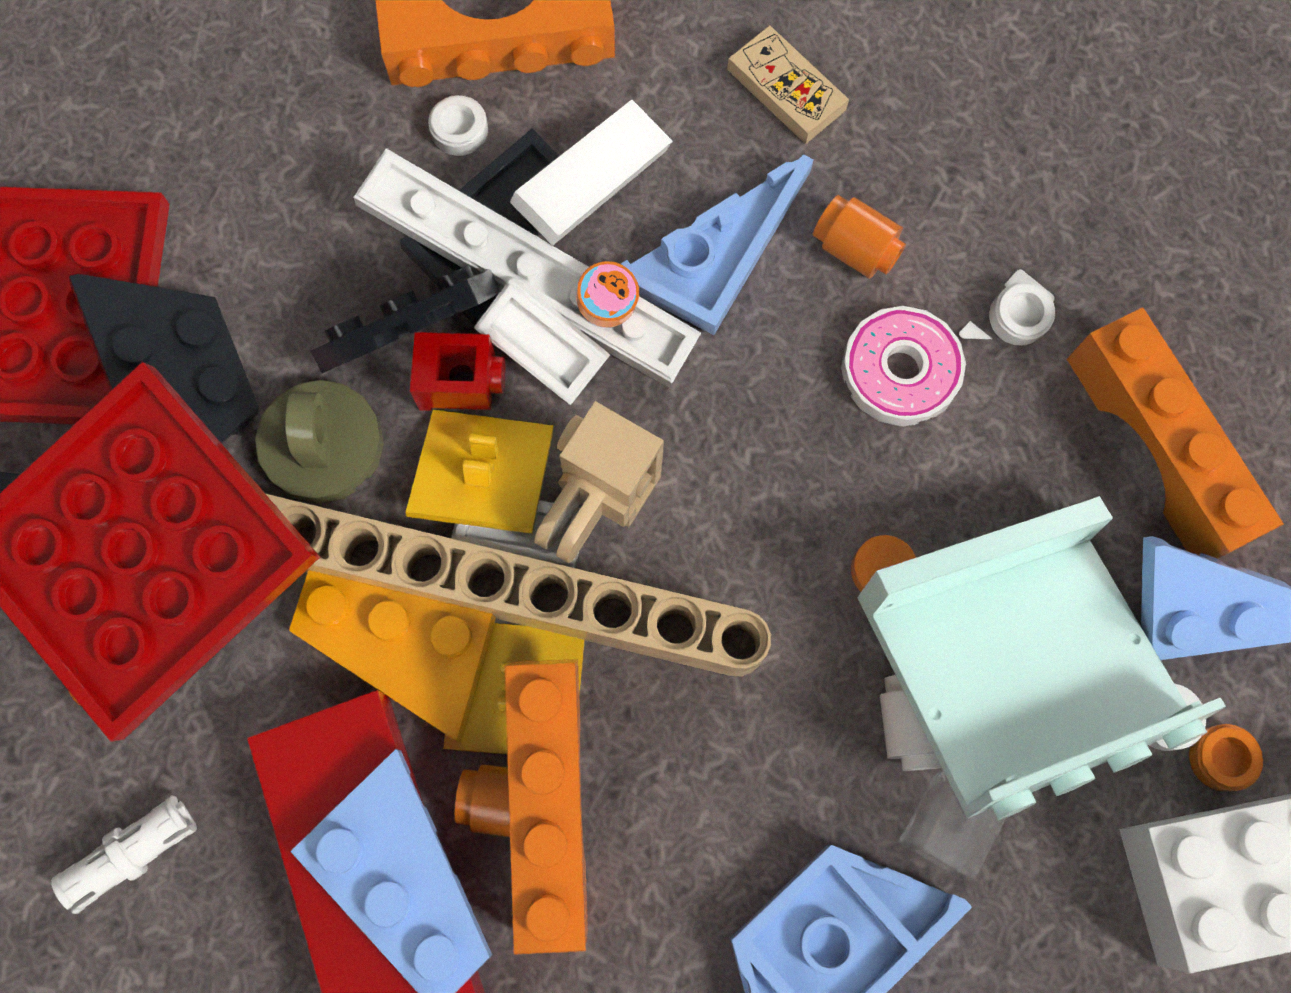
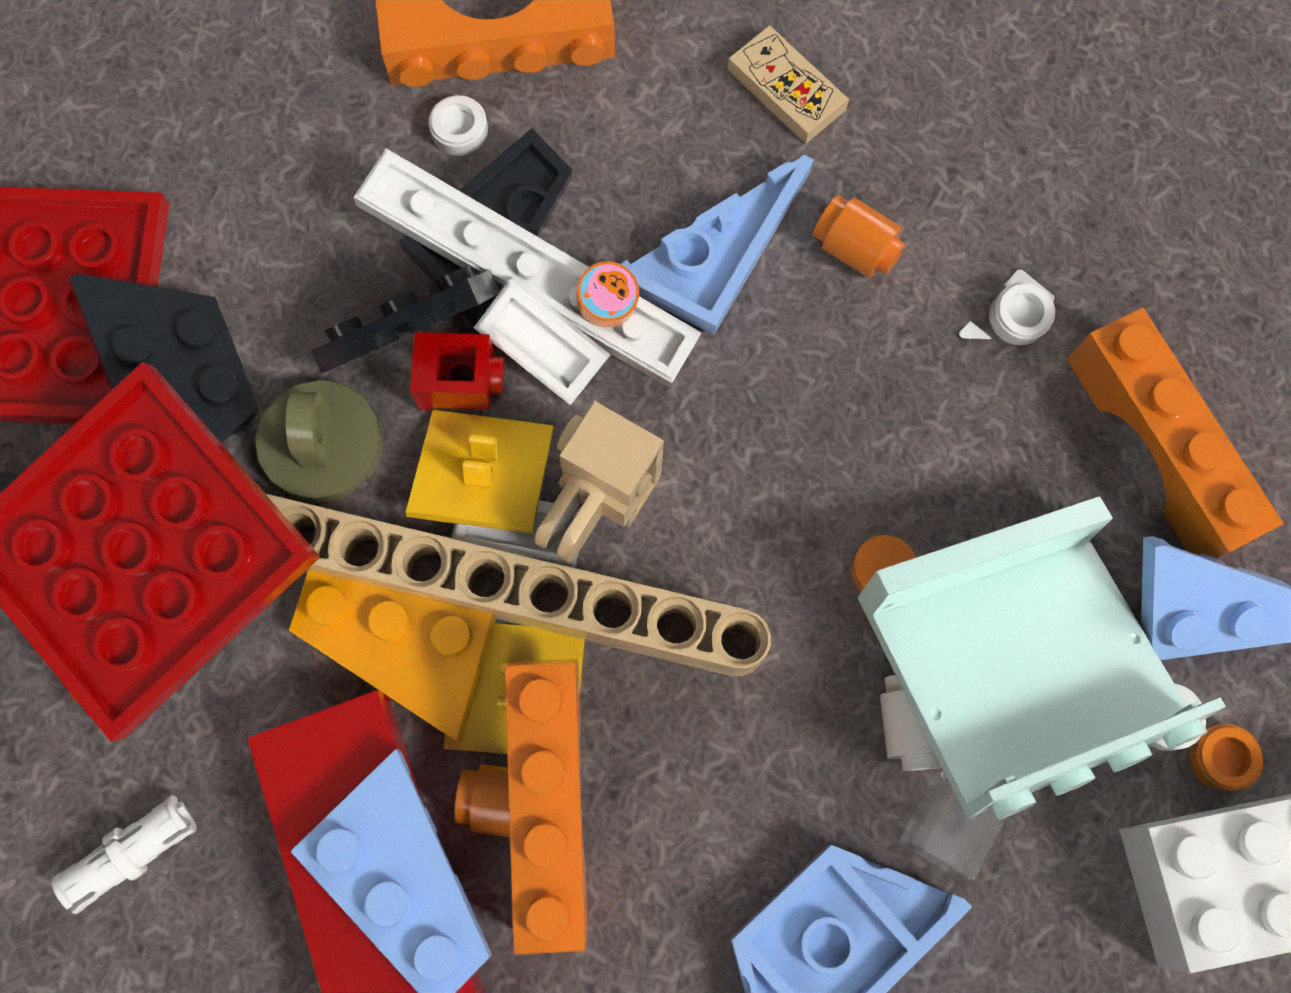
white tile [510,100,672,246] -> none
tile [841,306,966,427] -> none

